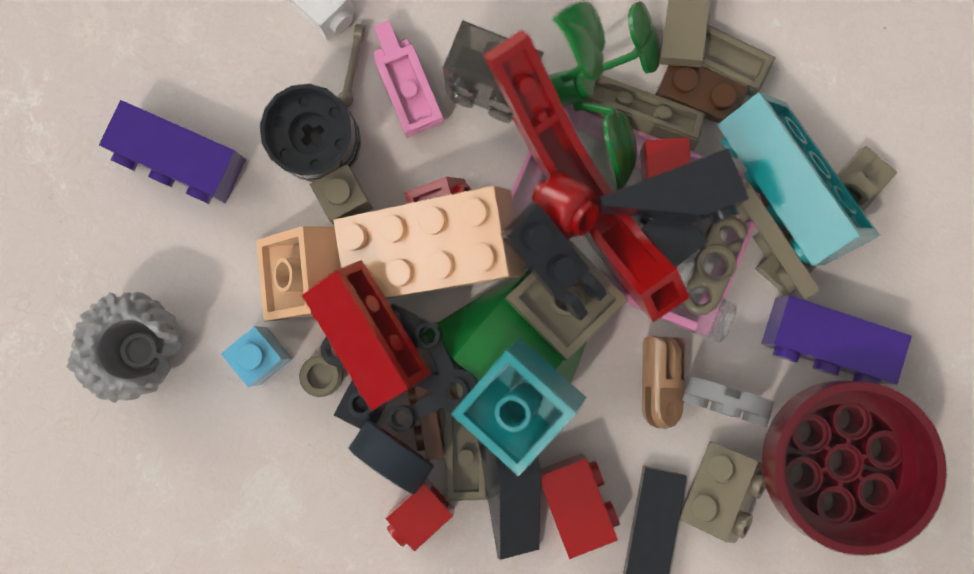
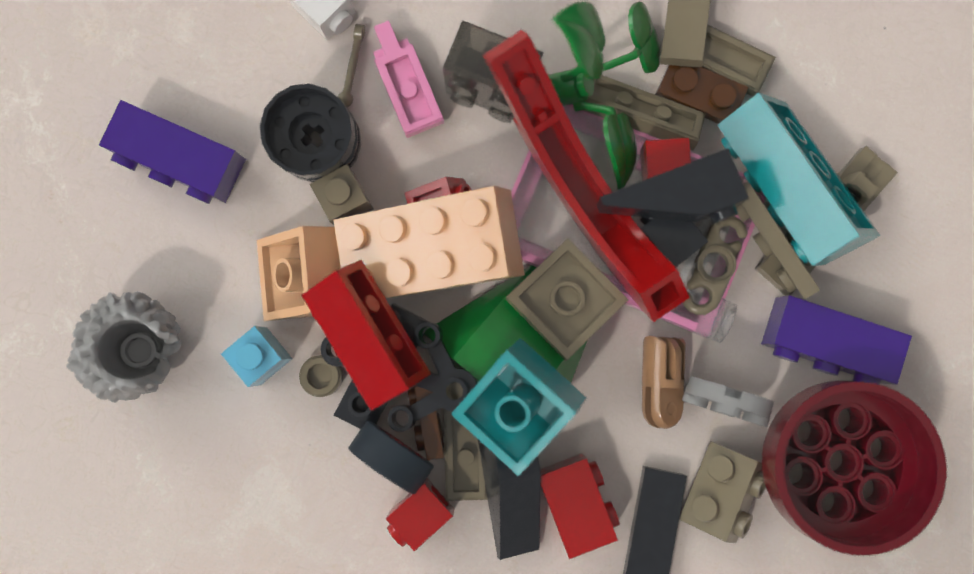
black hinge [500,202,607,321] -> none
red head [532,173,599,239] -> none

